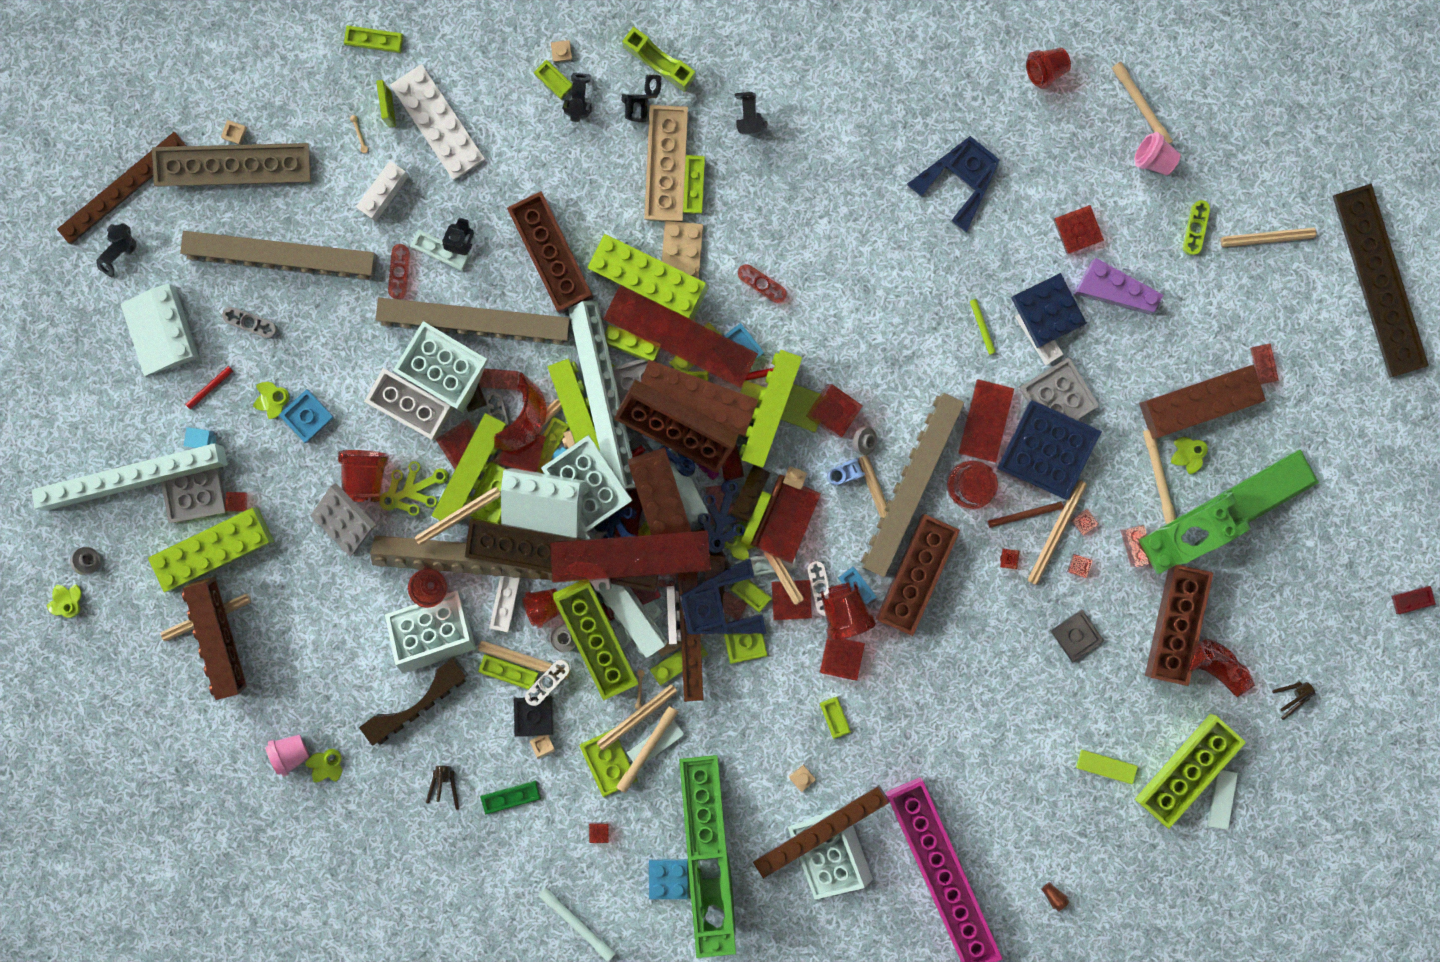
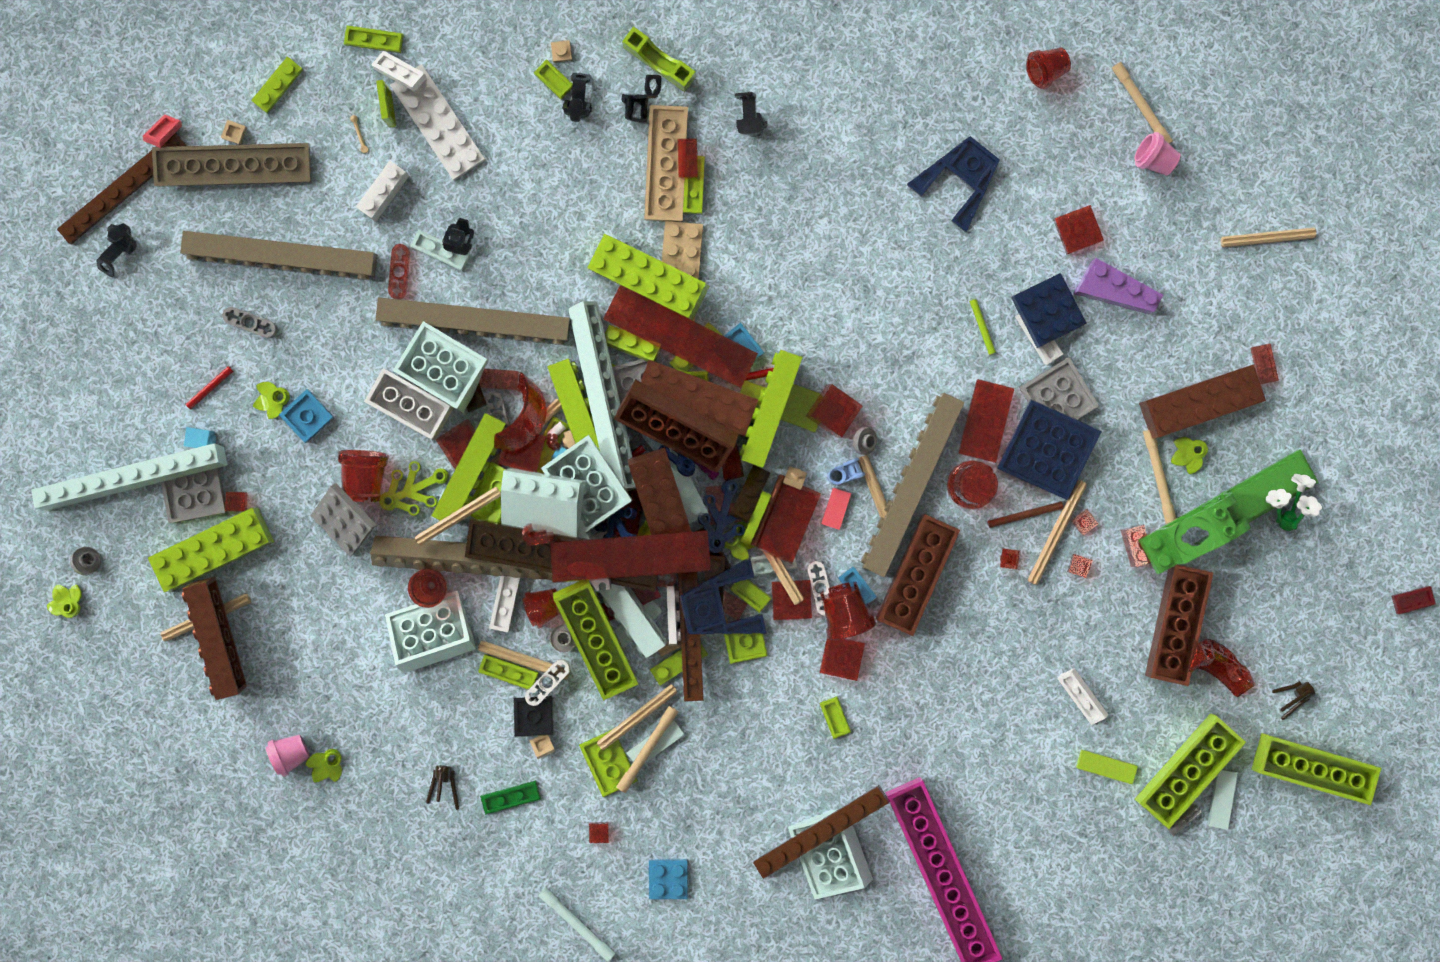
light aqua slope [121,283,199,376] -> none
dark brown arch [359,657,468,746] -> none
copper brick [507,191,594,314] -> none
tan hinge [635,670,645,710] -> none
bright green piece [679,755,736,958] -> none
clear red beam [738,264,787,304] -> none
tan plate [789,764,816,792] -> none
copper cone [1041,882,1070,912] -> none
black tile [1050,609,1104,663] -> none
lime beam [1183,200,1210,256] -> none
dark brown plate [1332,183,1429,378] -> none
none -> coral tile [143,114,182,148]
none -> lime plate [251,56,303,114]
none -> white plate [371,51,427,92]
none -> clear red bracket [522,523,554,546]
none -> arm [546,422,566,451]
none -> clear red tile [678,138,698,178]
none -> coral tile [821,488,851,530]
none -> white plate [1057,668,1108,725]
none -> light grey axle [1167,804,1202,837]
none -> lime brick [1251,733,1381,805]
none -> white plant [1266,474,1322,531]

